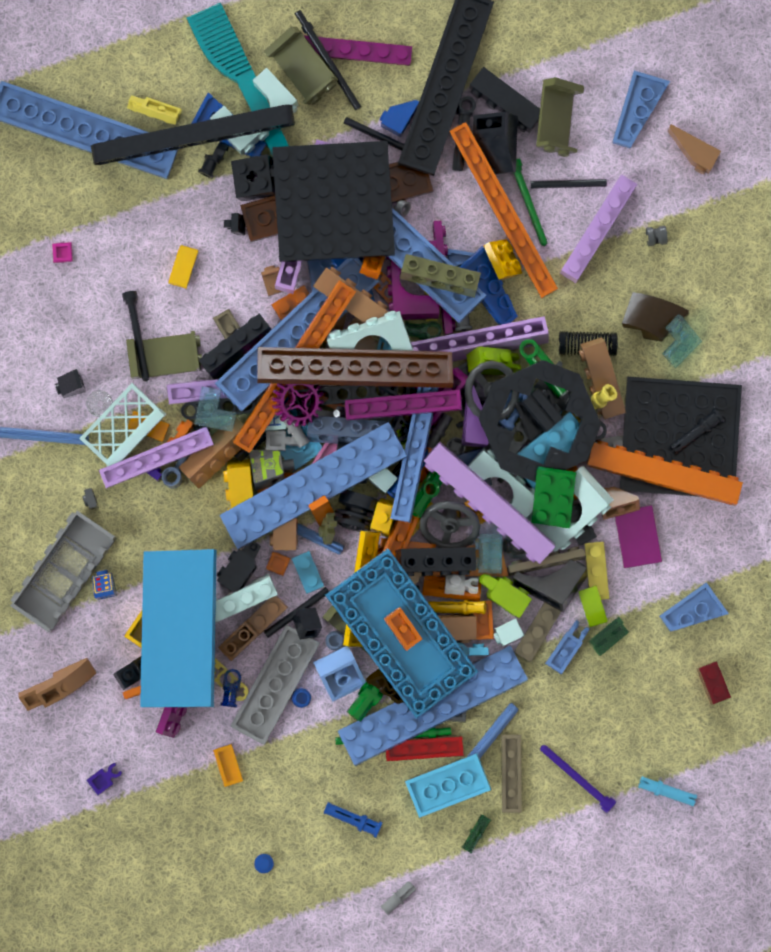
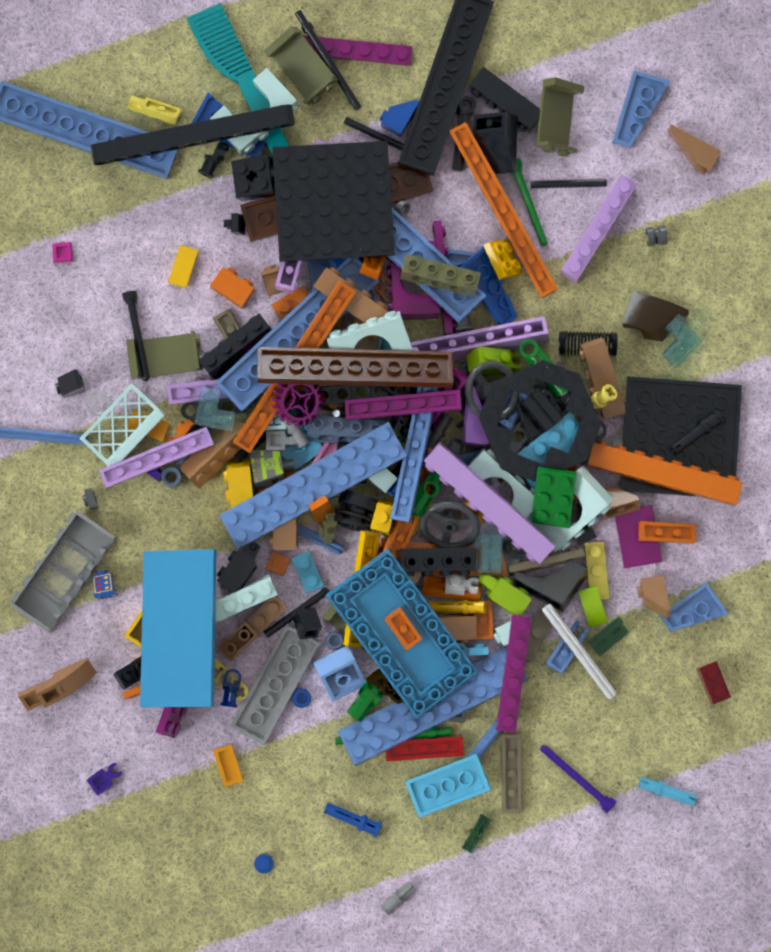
clear green connector [405,320,442,340] -> none
none -> orange brick [210,267,255,309]
none -> magenta plate [496,614,532,733]
none -> white axle [542,604,617,699]
none -> medium nougat slope [637,575,671,619]
none -> orange plate [638,521,696,544]

